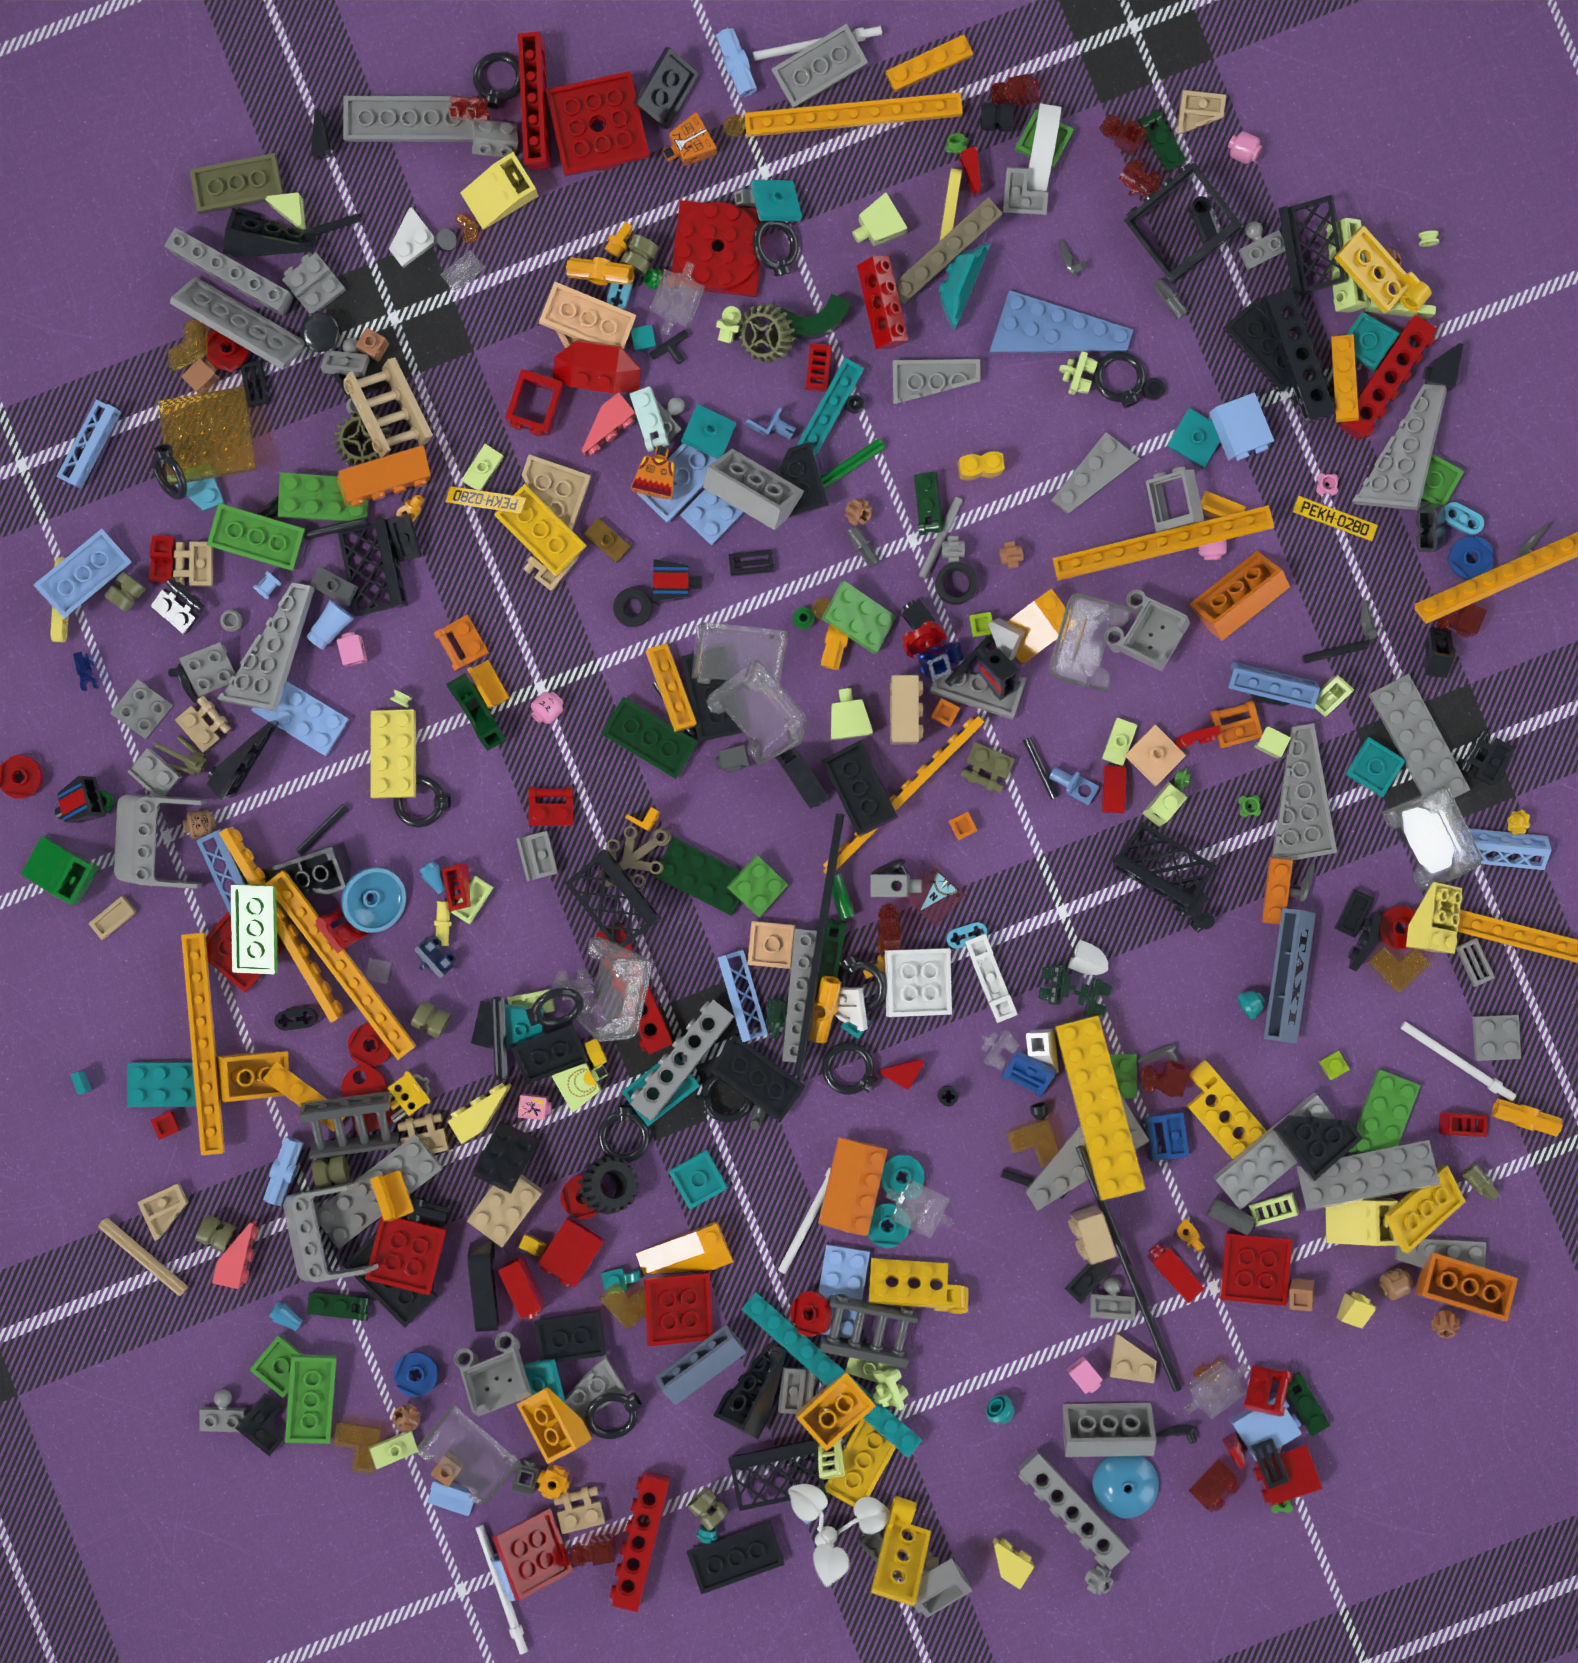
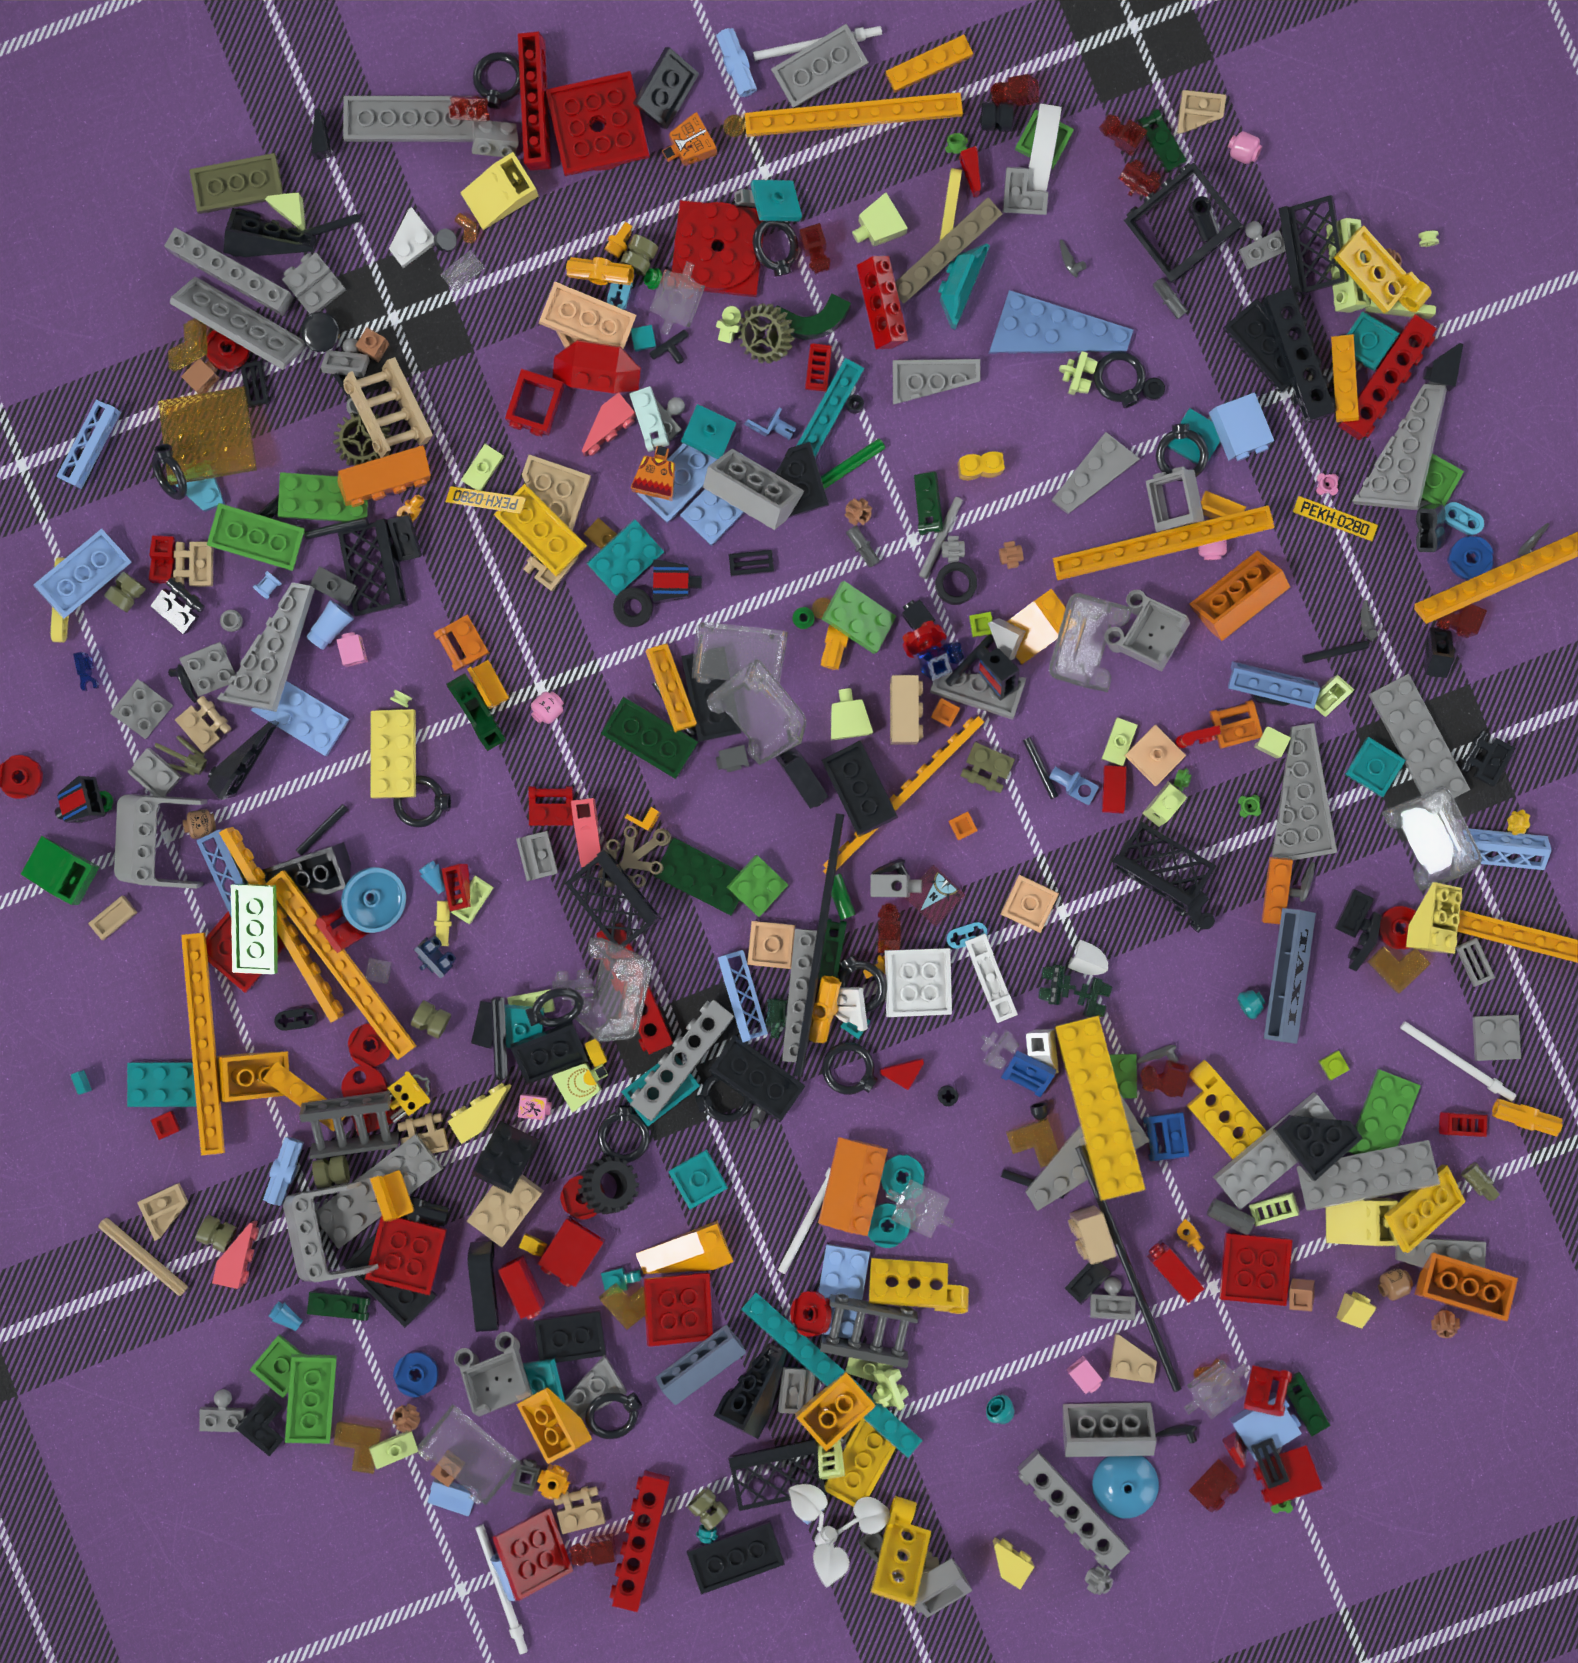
none -> coral slope [571,798,601,867]
none -> teal plate [586,519,664,596]
none -> clear red brick [799,223,831,274]
none -> light nougat plate [1000,875,1059,933]
none -> black piece [1156,423,1209,481]

